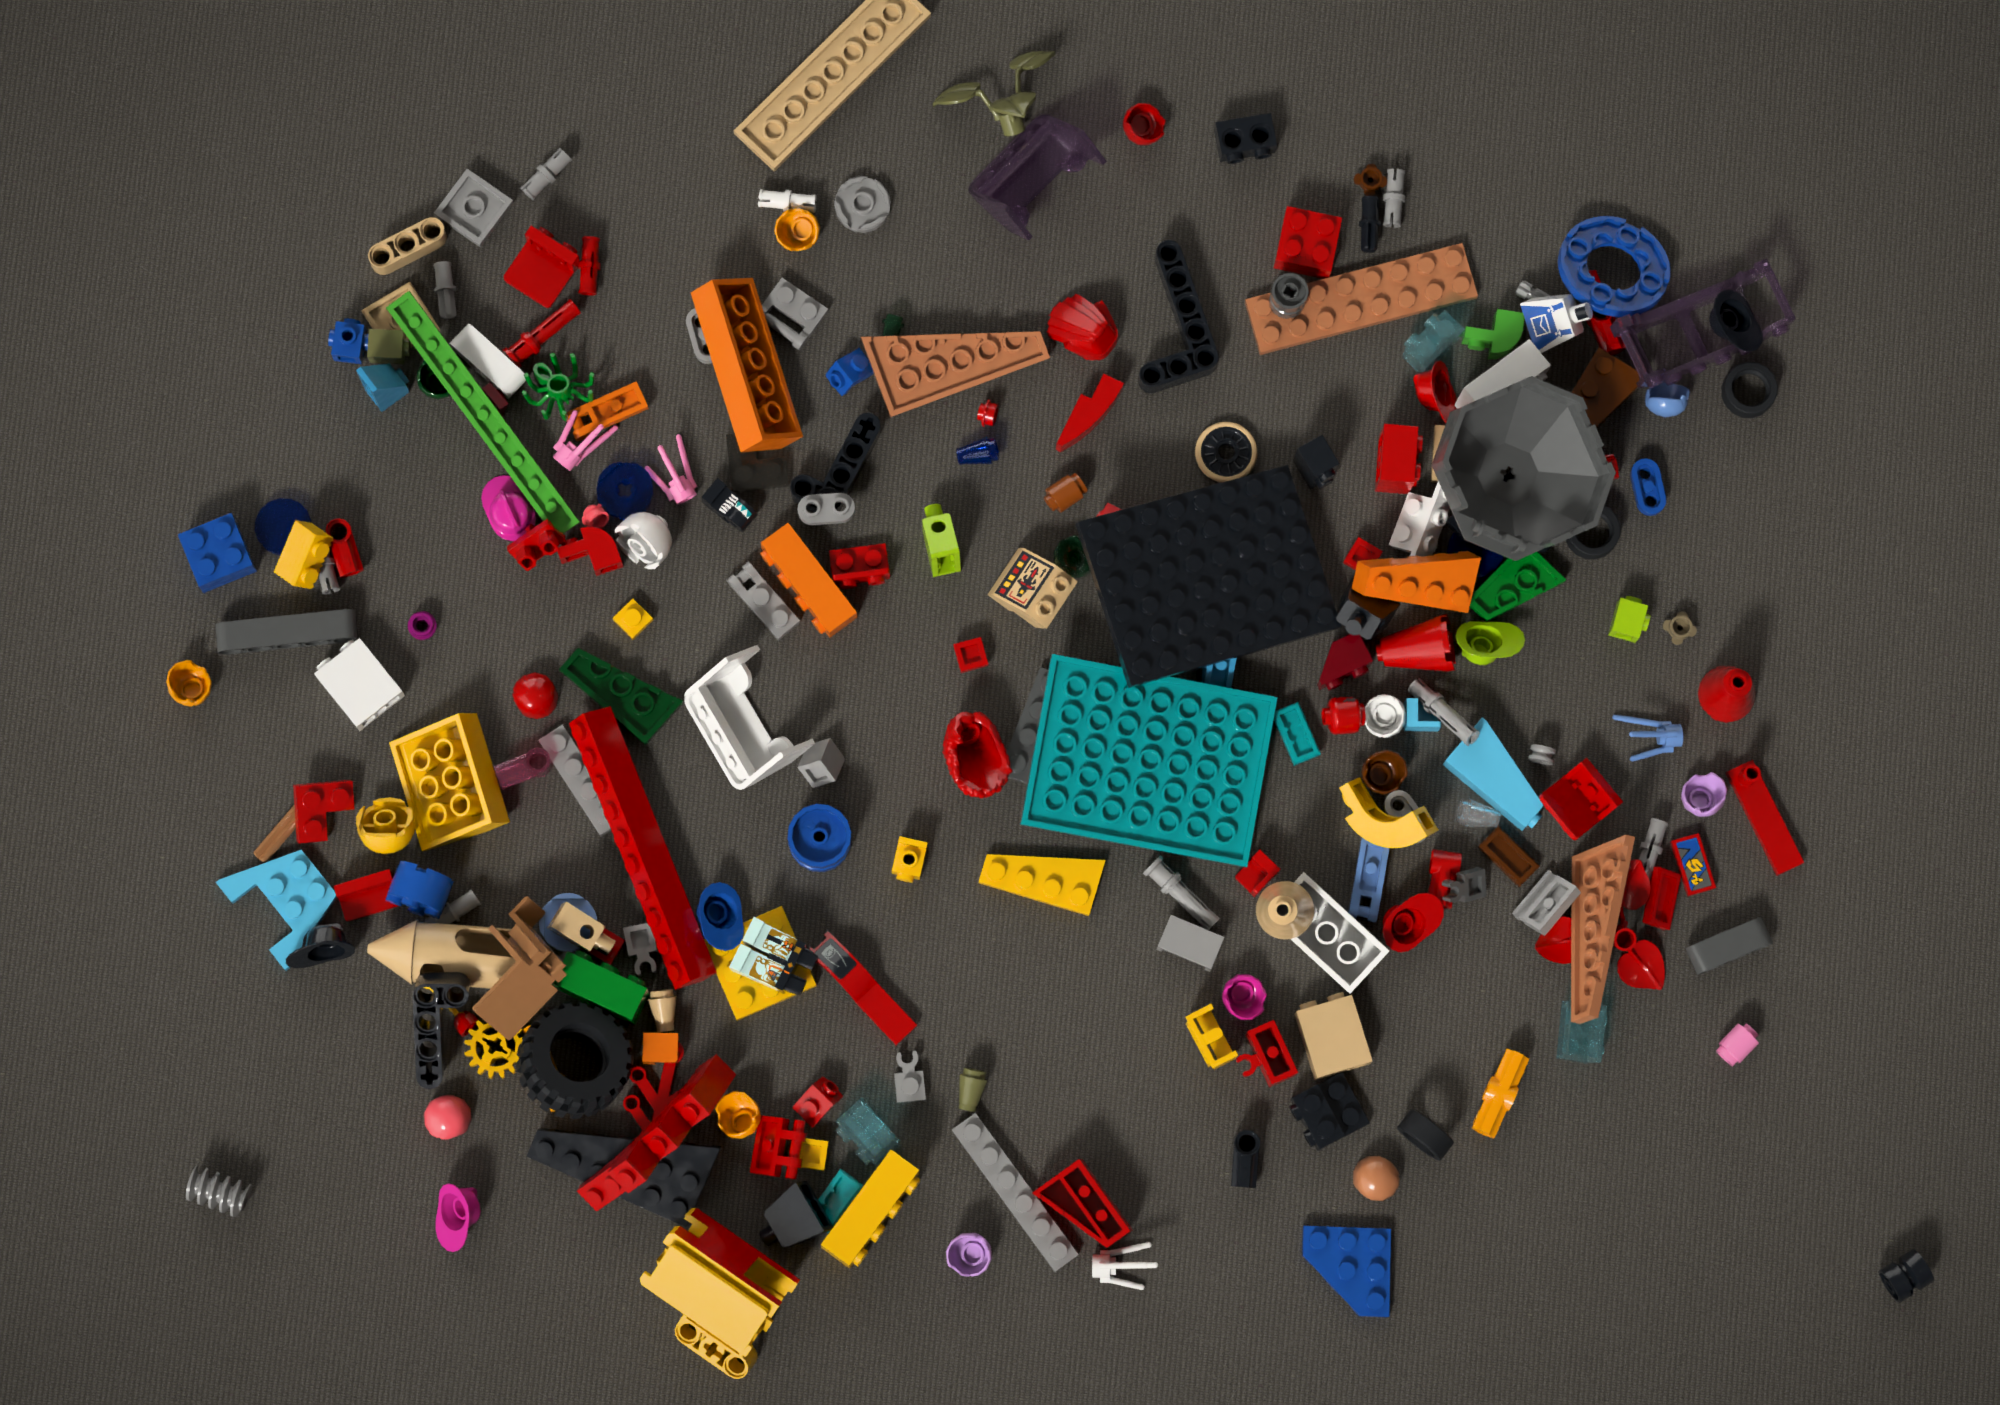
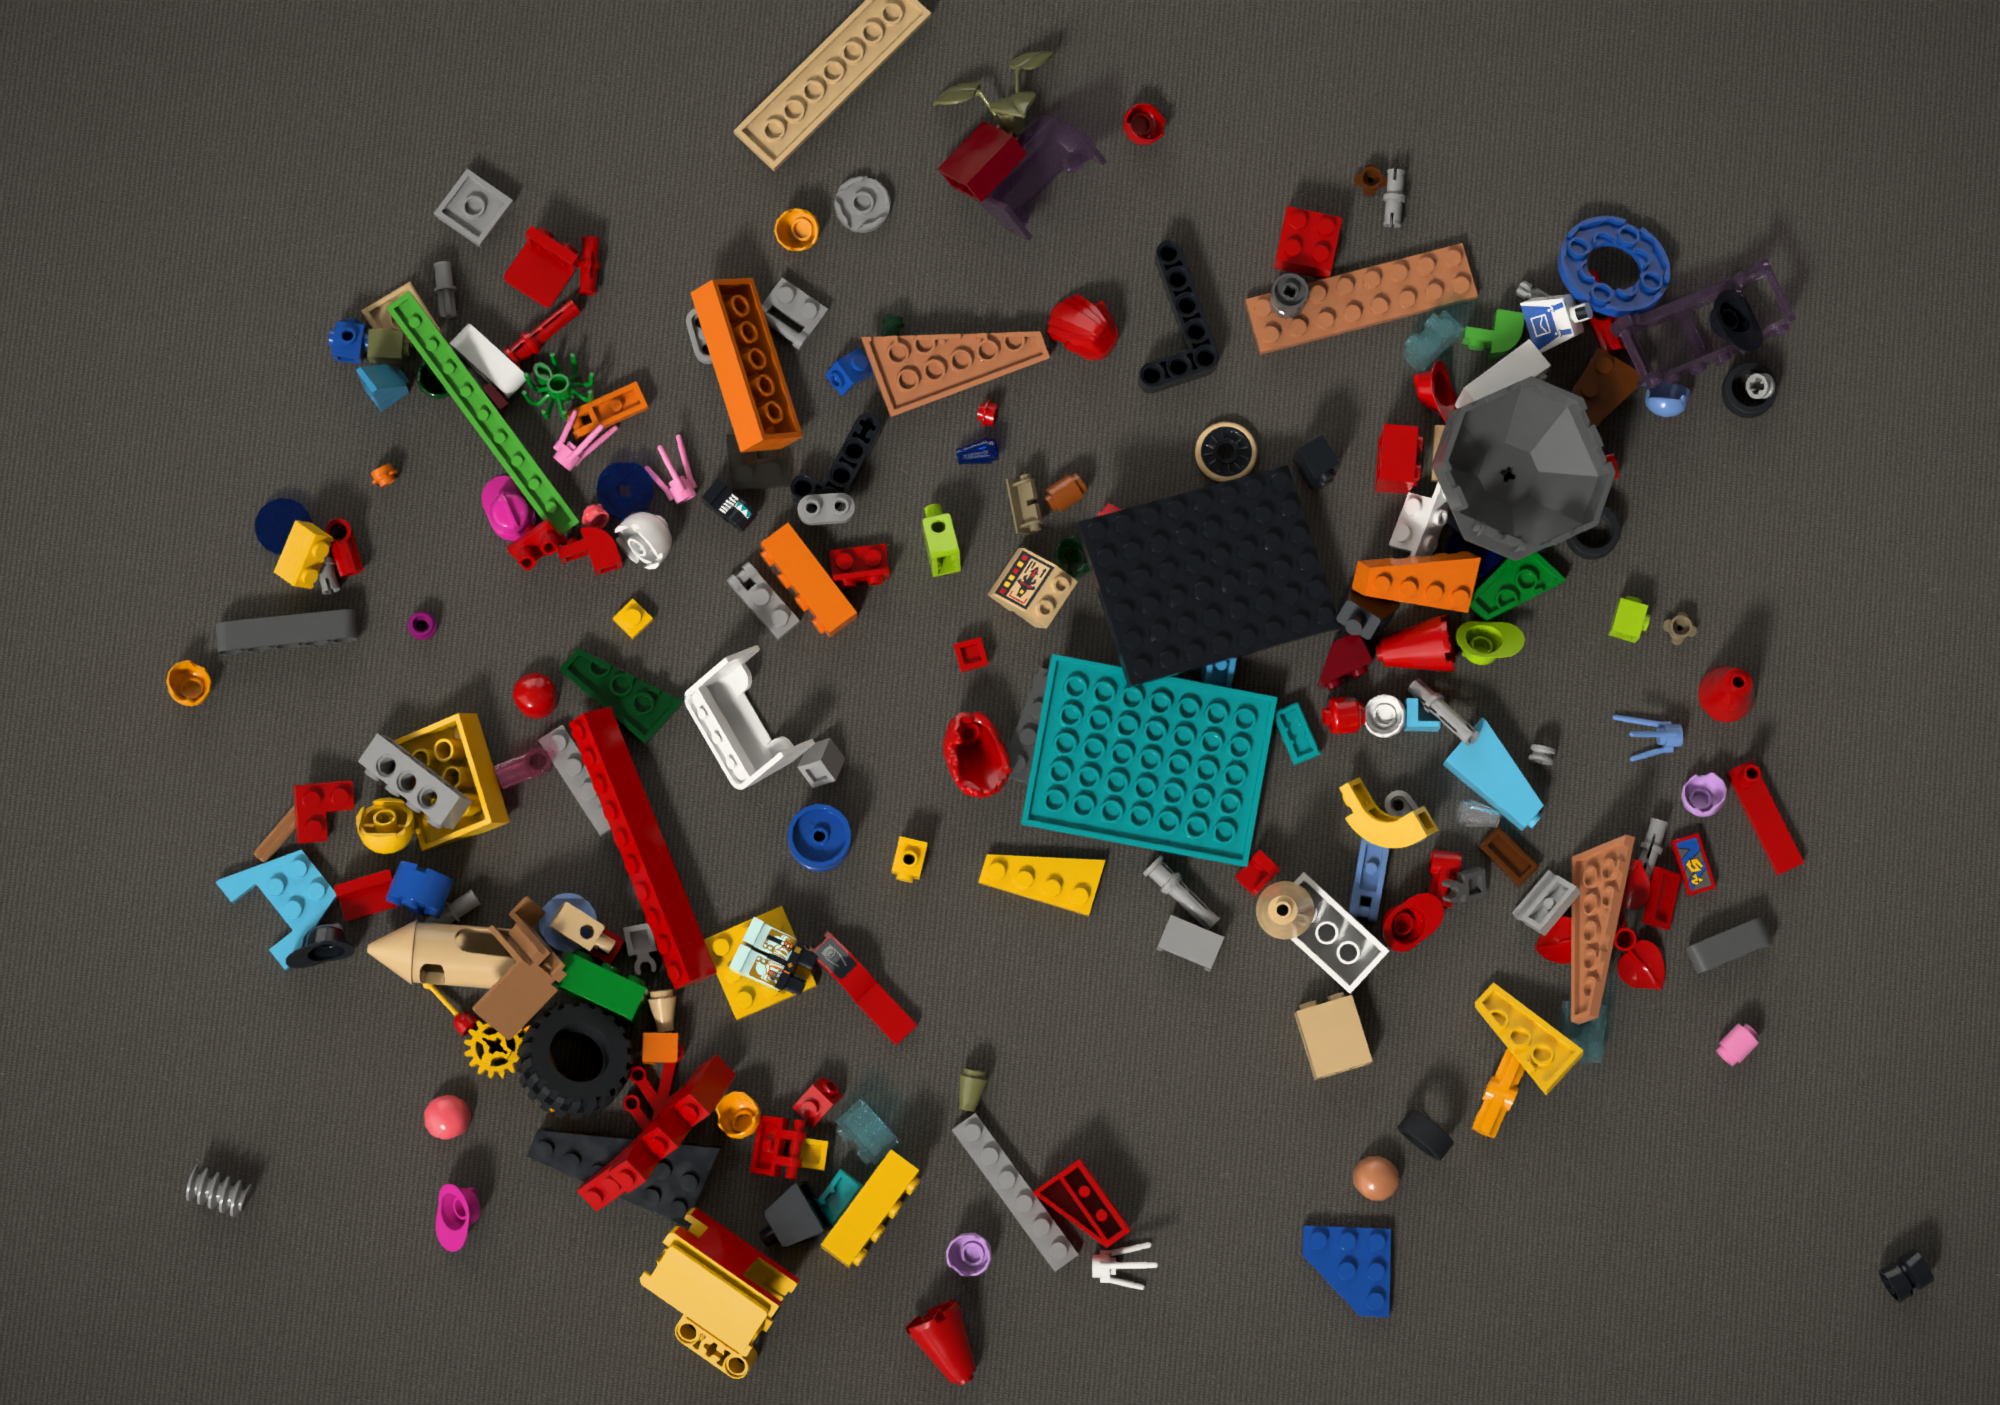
blue brick [178,513,257,593] -> none
white brick [314,638,405,731] -> none
tan beam [368,217,447,275] -> none
black beam [413,972,471,1089] -> none
light grey pin [520,148,572,201] -> none
blue piece [696,882,744,951] -> none
white pin [758,189,817,213] -> none
light grey plate [894,1051,926,1103] -> none
red slope [1056,374,1124,452] -> none
yellow window [1185,1004,1238,1070] -> none
black brick [1214,113,1277,164] -> none
dark pink hair [1222,974,1267,1020] -> none
black piece [1231,1130,1260,1188] -> none
red brick [1236,1020,1298,1088] -> none
black plate [1289,1072,1370,1151] -> none
red plate [1343,537,1383,570] -> none
black axle [1359,196,1381,253] -> none
reddish brown hair [1361,750,1408,795] -> none
red bracket [1539,758,1623,840] -> none
blue plate [1630,459,1666,516] -> none
none -> light grey brick [358,733,472,829]
none -> orange plate [371,463,398,488]
none -> red cone [905,1300,976,1386]
none -> dark red brick [937,121,1027,203]
none -> dark tan hinge [1006,474,1043,534]
none -> yellow wing [1475,982,1584,1095]
none -> light grey bush [1746,373,1775,399]

